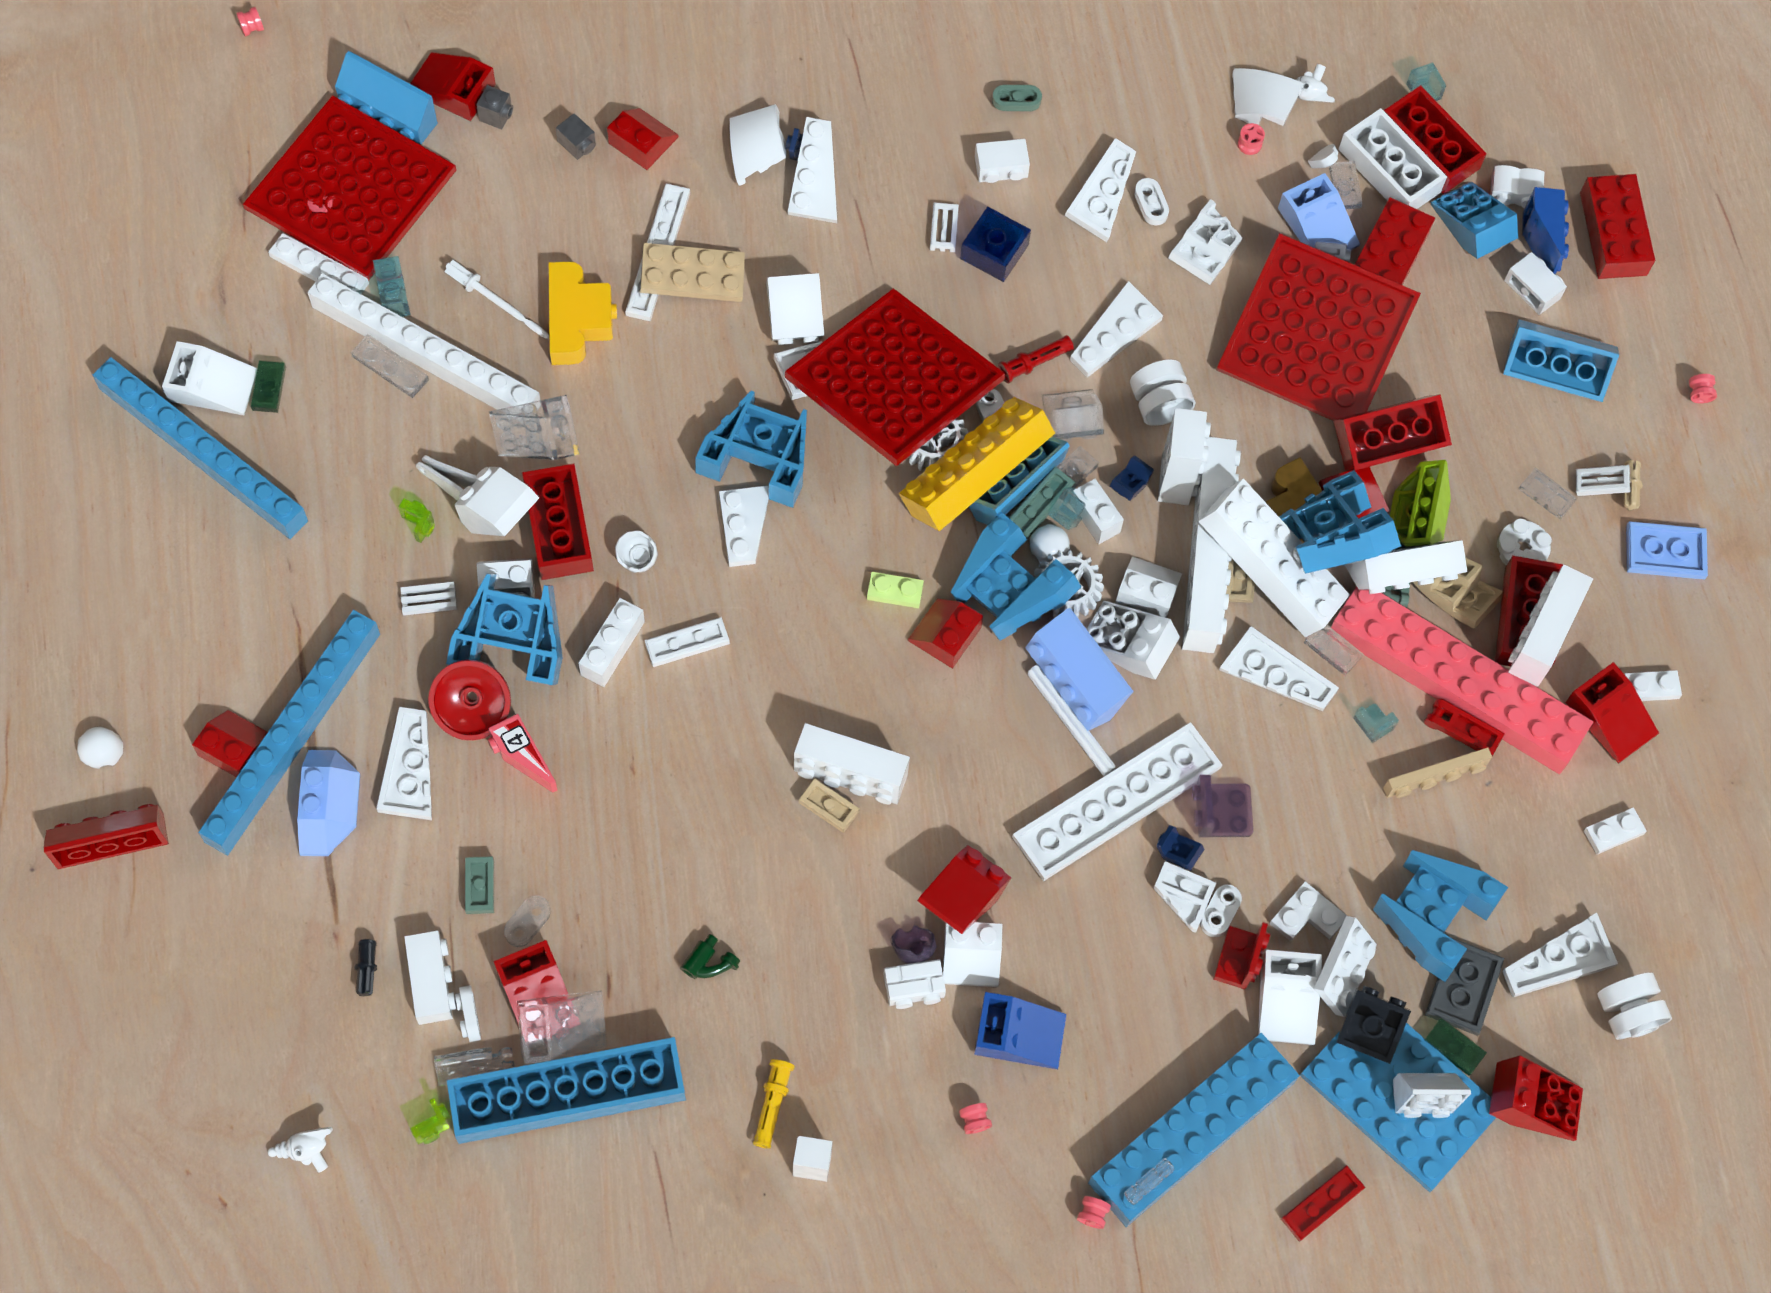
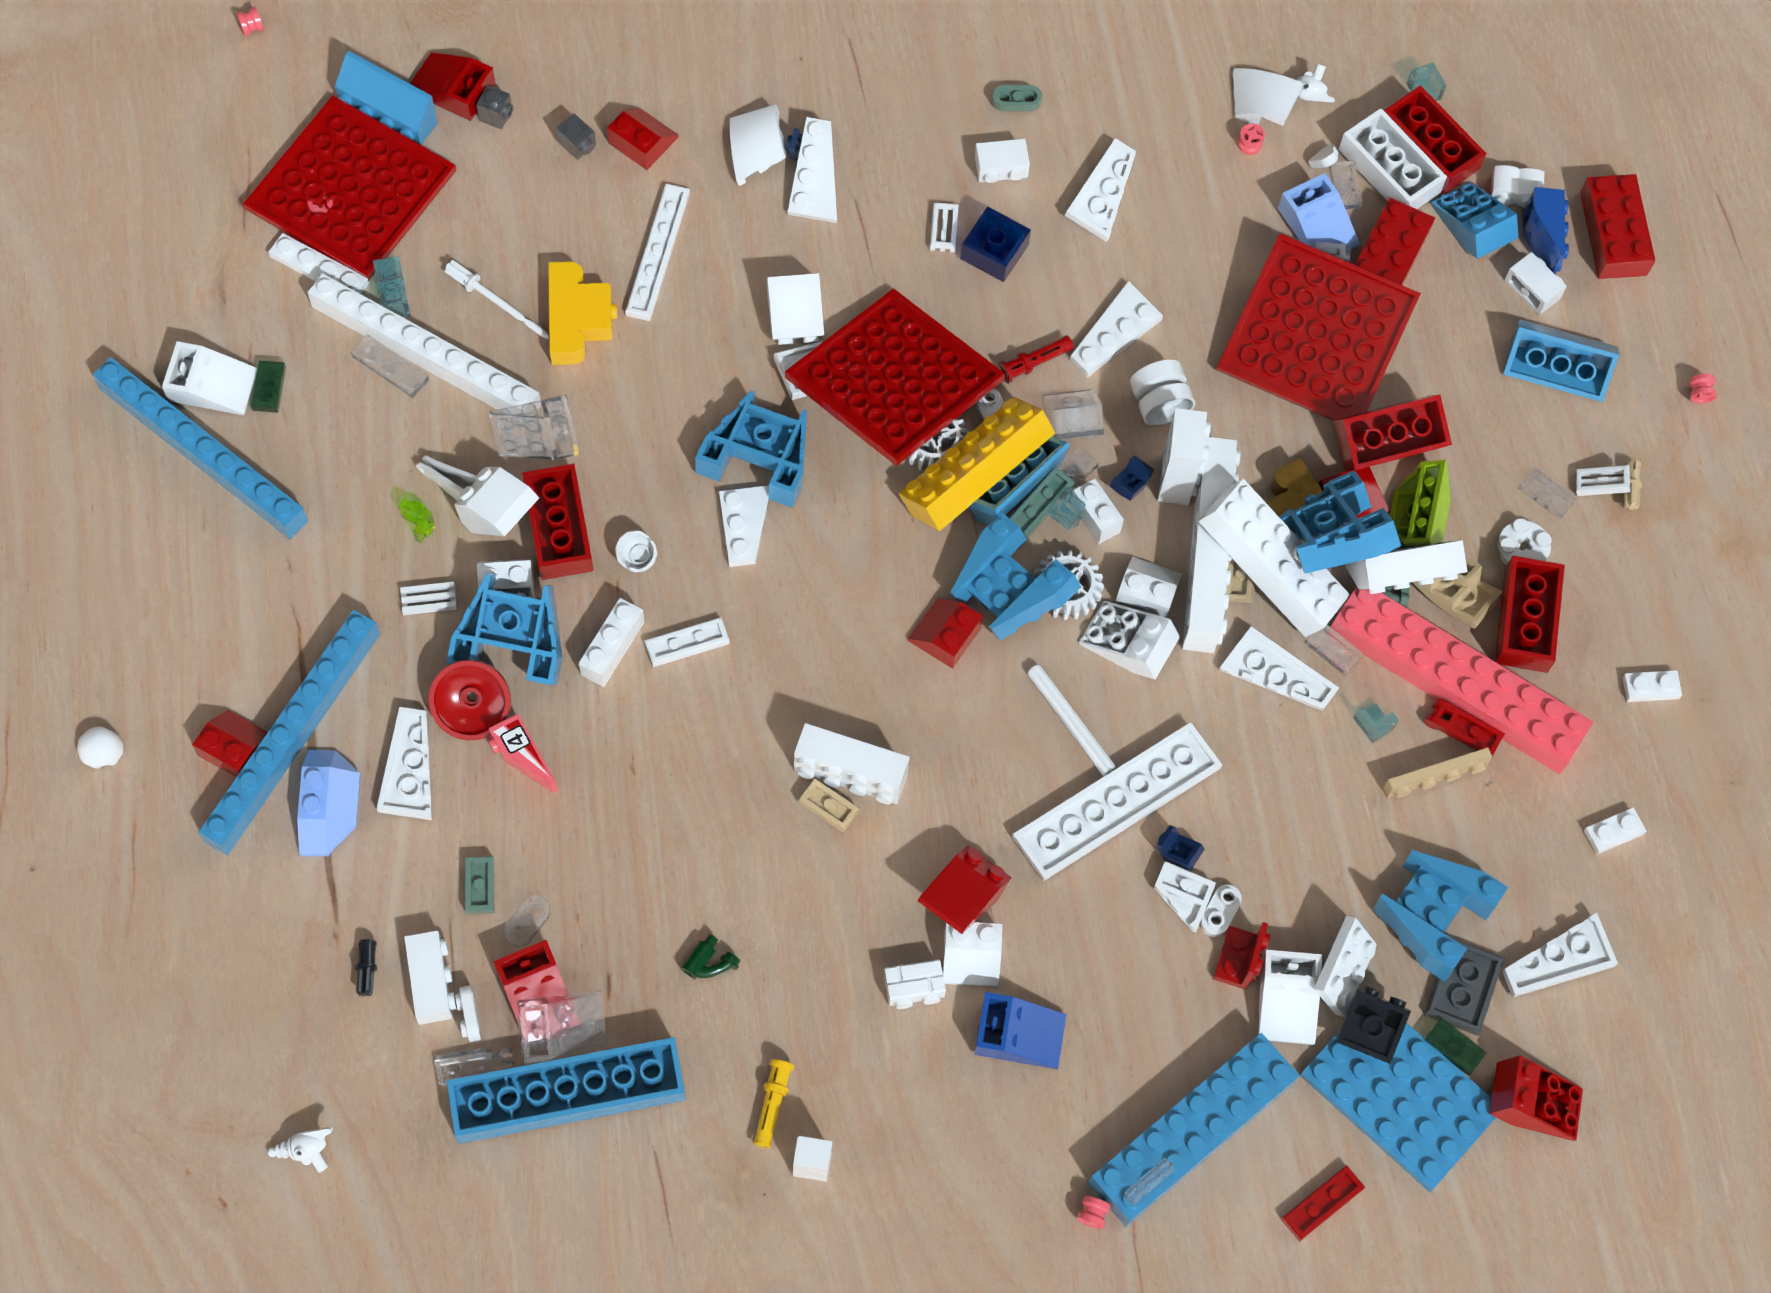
red slope [43,804,169,870] -> none
clear neon green bracket [410,1098,451,1145] -> none
tan plate [640,243,745,302] -> none
yellowish green plate [867,572,924,608] -> none
clear purple hair [891,925,937,964] -> none
coral wheel [959,1103,992,1134] -> none
light blue slope [1025,608,1134,731] -> none
white hair [1030,524,1070,563] -> none
white plate [1134,178,1169,226] -> none
white slope [1168,199,1242,285] -> none
clear purple bracket [1192,775,1254,837] -> none
white plate [1270,881,1347,941] -> none
white slope [1393,1073,1471,1118] -> none
white brick [1508,564,1593,687] -> none
red slope [1565,662,1659,764] -> none
white wheel [1597,973,1672,1040] -> none
light blue tile [1626,521,1708,580] -> none

